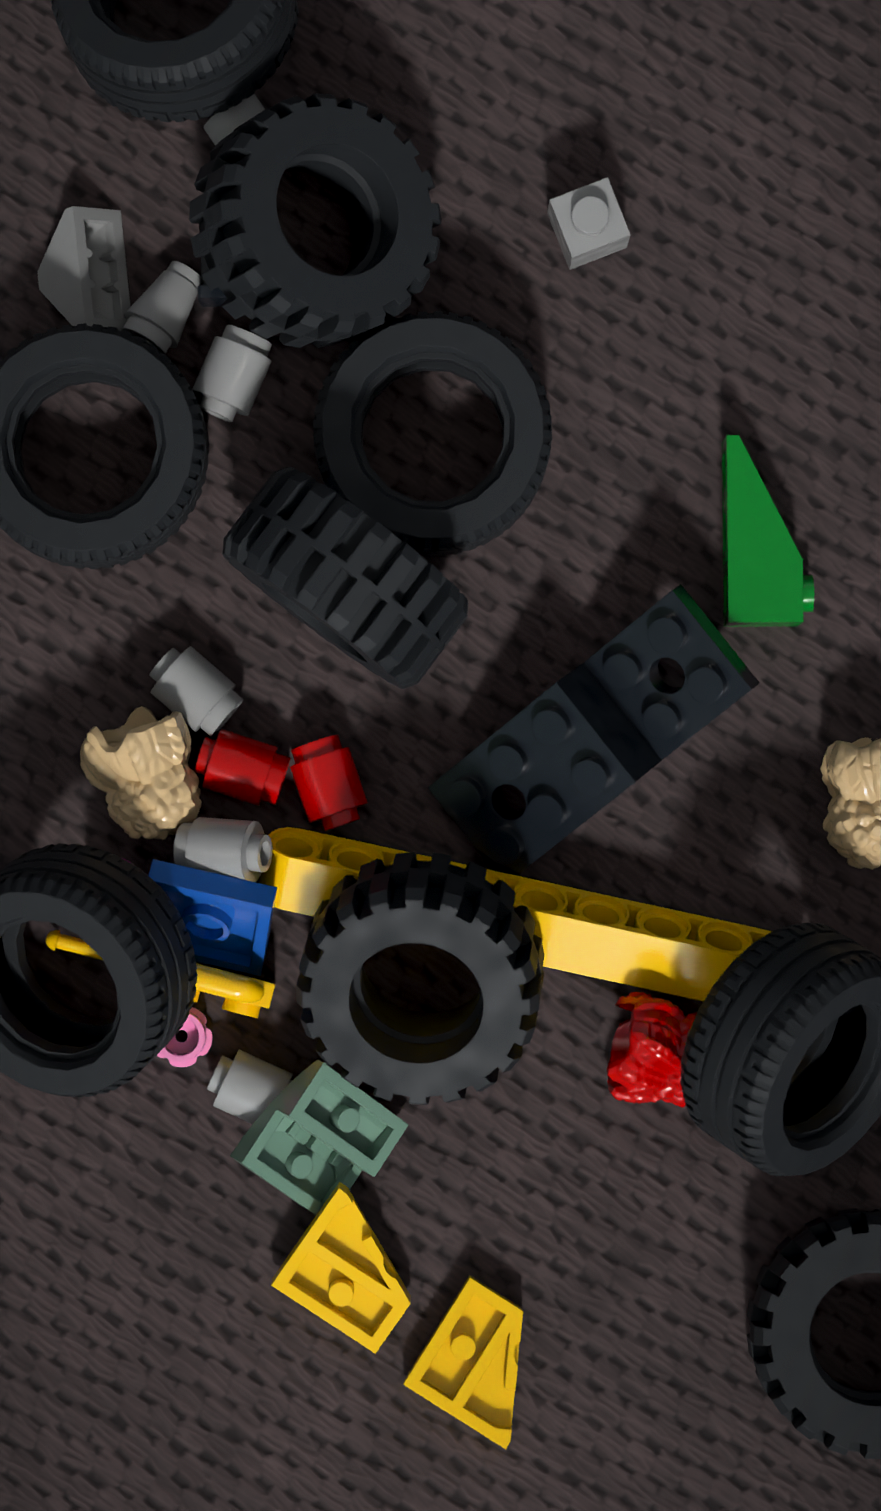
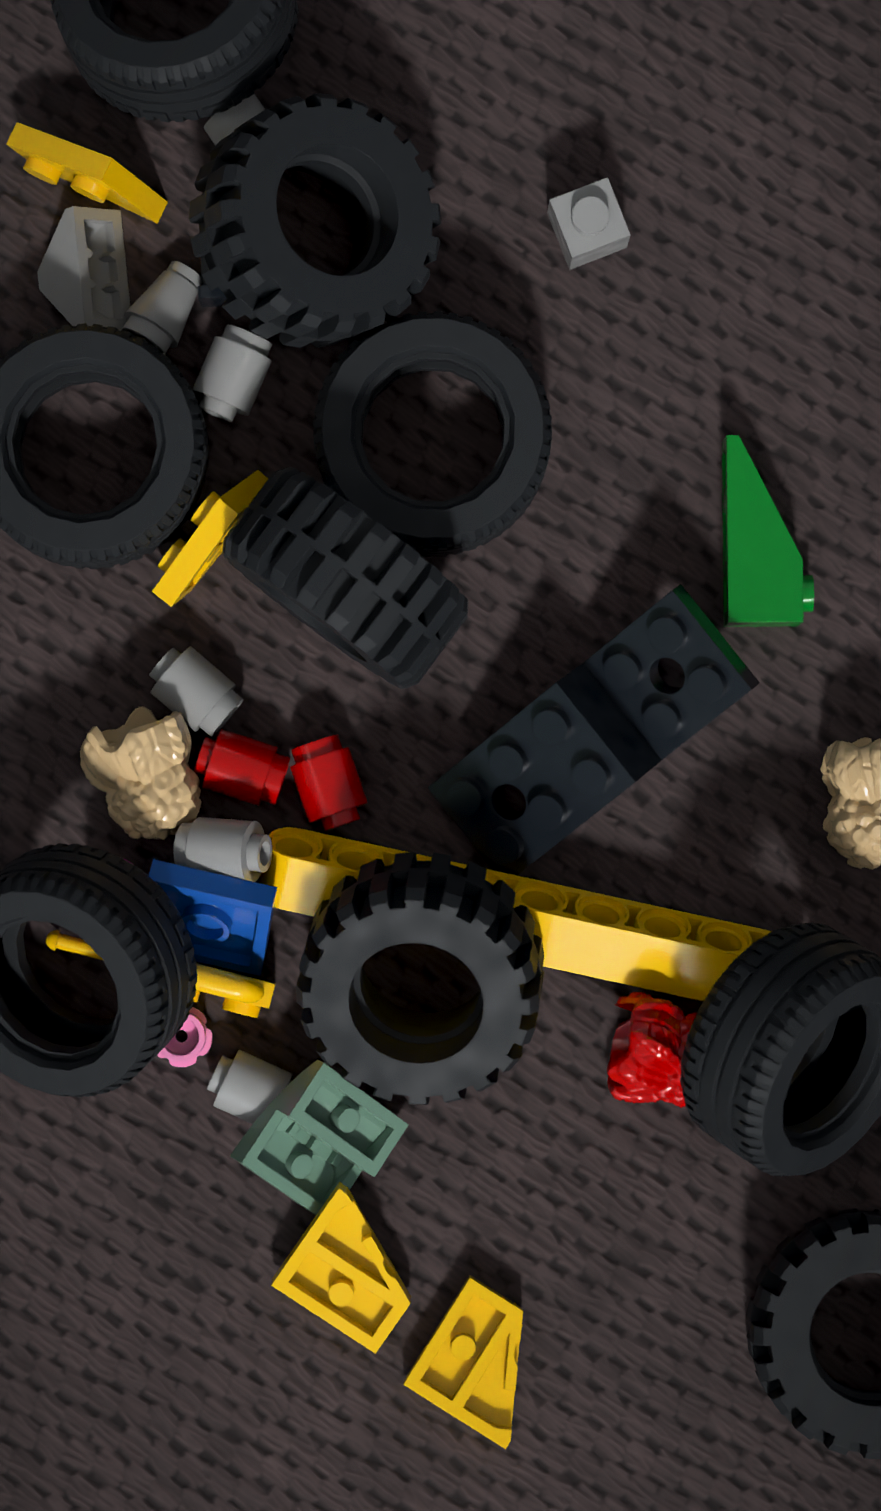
none -> yellow wing [6,122,168,224]
none -> yellow wing [152,470,268,607]

